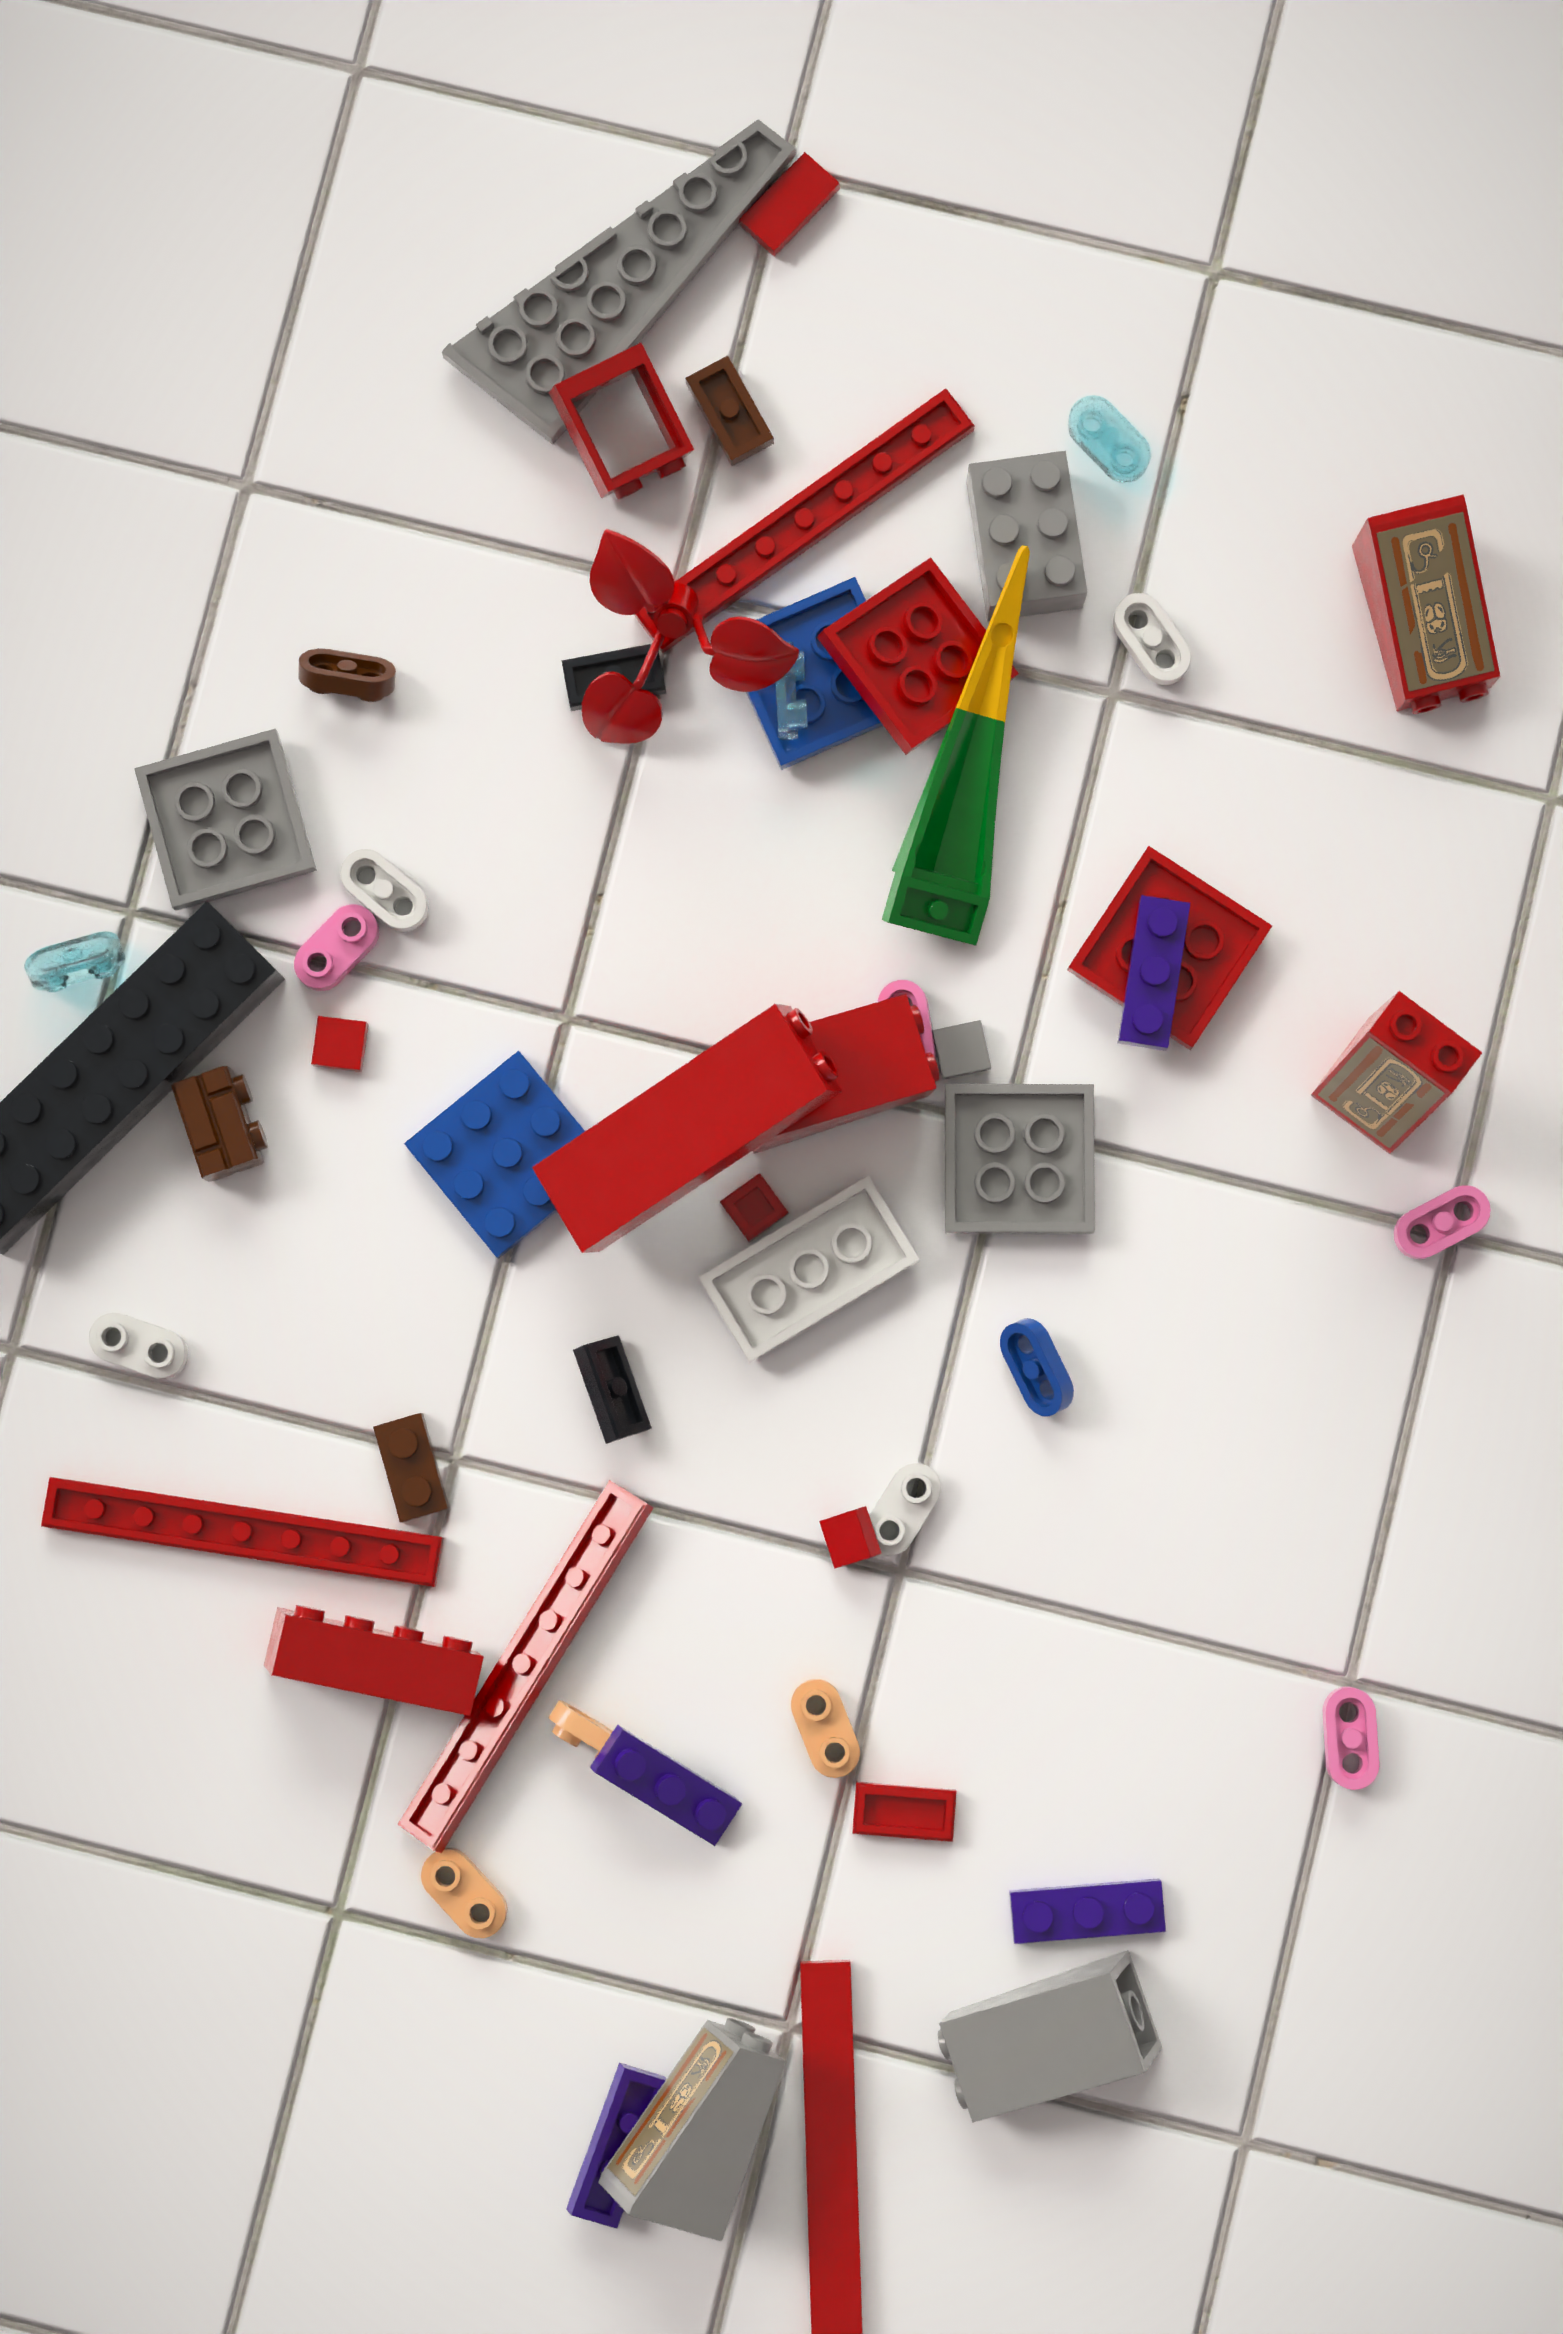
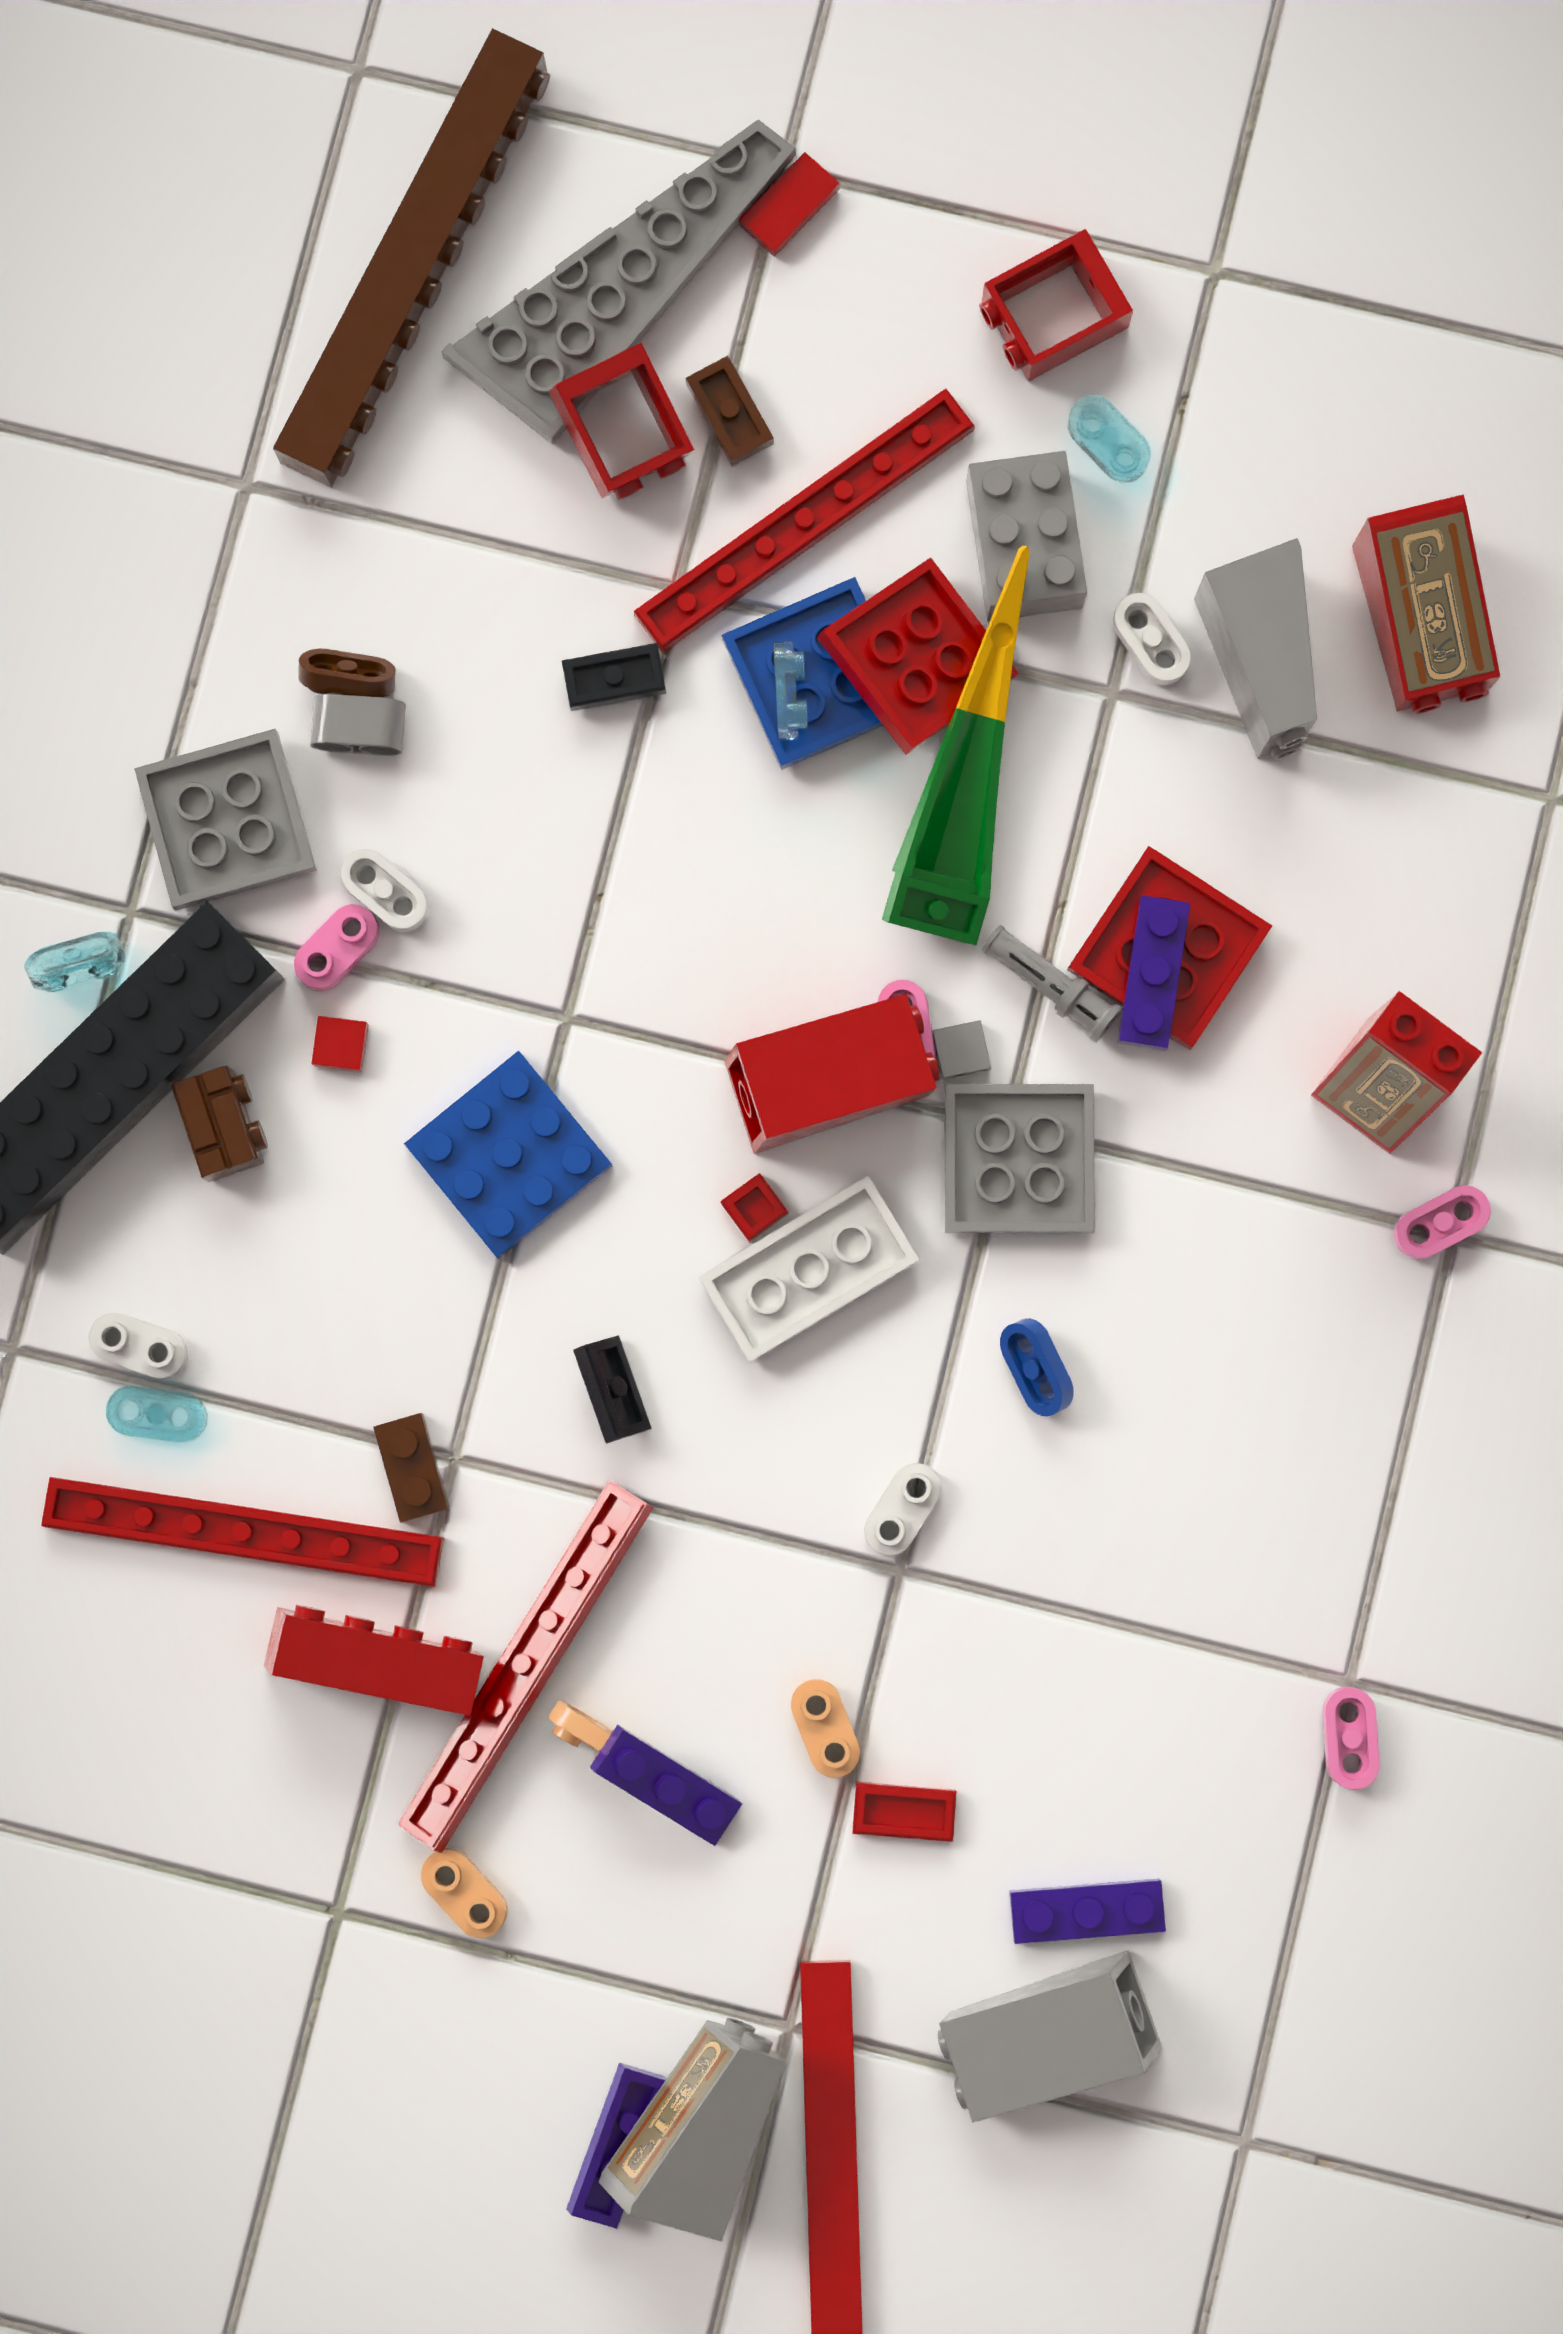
red brick [532,1003,842,1253] -> none
red plant [582,529,799,744] -> none
red tile [819,1506,882,1569] -> none
none -> clear light blue plate [106,1386,208,1442]
none -> reddish brown brick [273,28,550,488]
none -> light grey beam [310,694,406,756]
none -> red window [979,229,1133,382]
none -> light grey pin [982,925,1123,1043]
none -> light grey slope [1194,538,1317,760]

